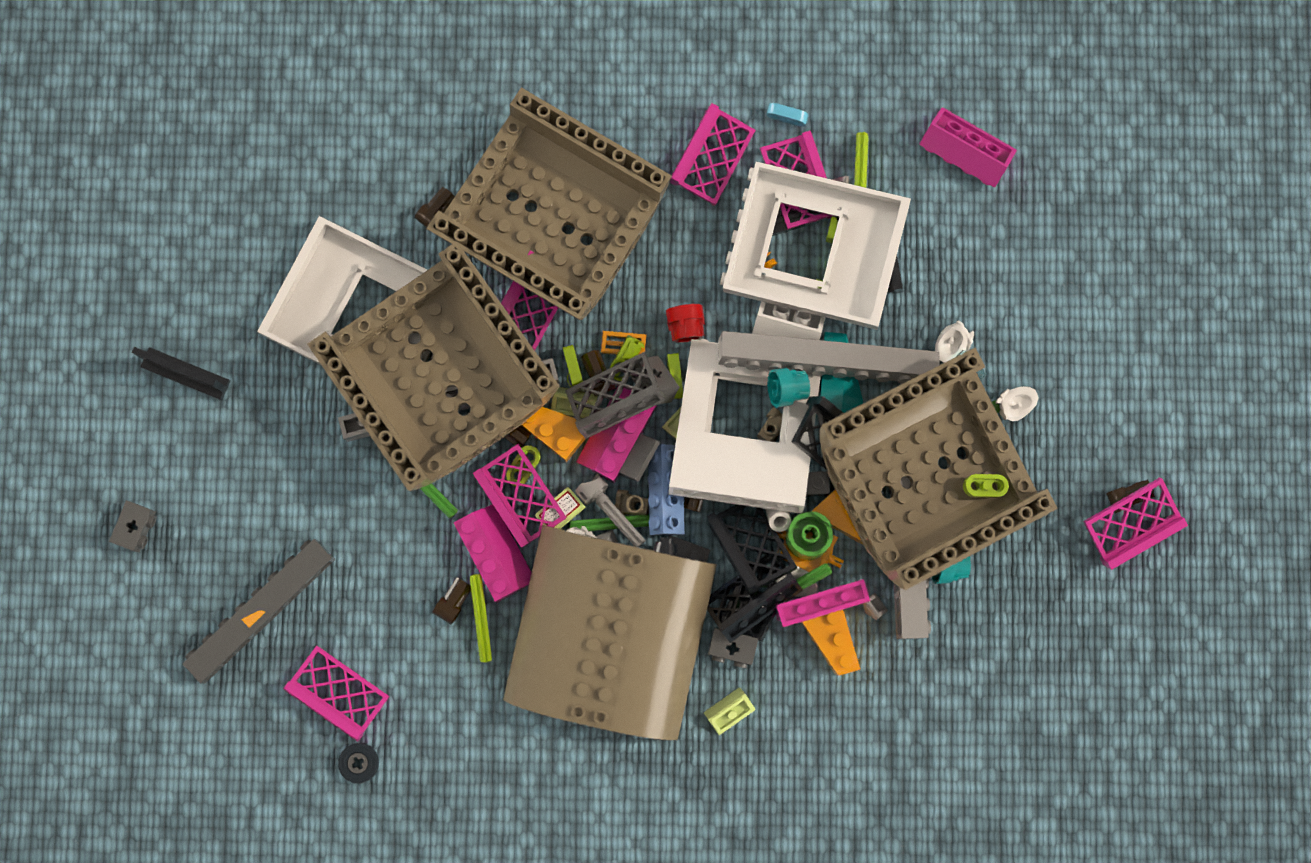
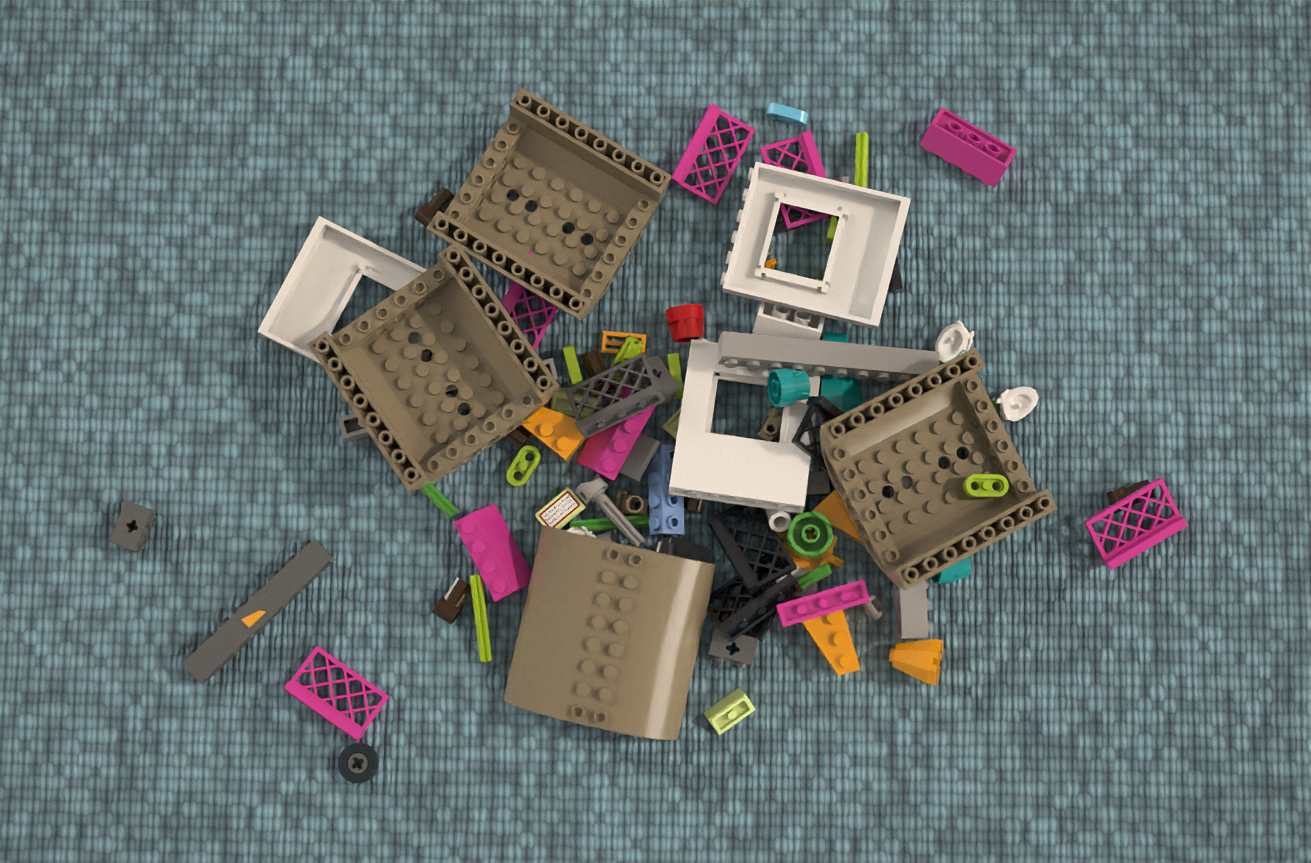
black fence [131,347,231,401] -> none
dark pink fence [473,444,567,548] -> none
none -> light orange cone [889,639,943,685]

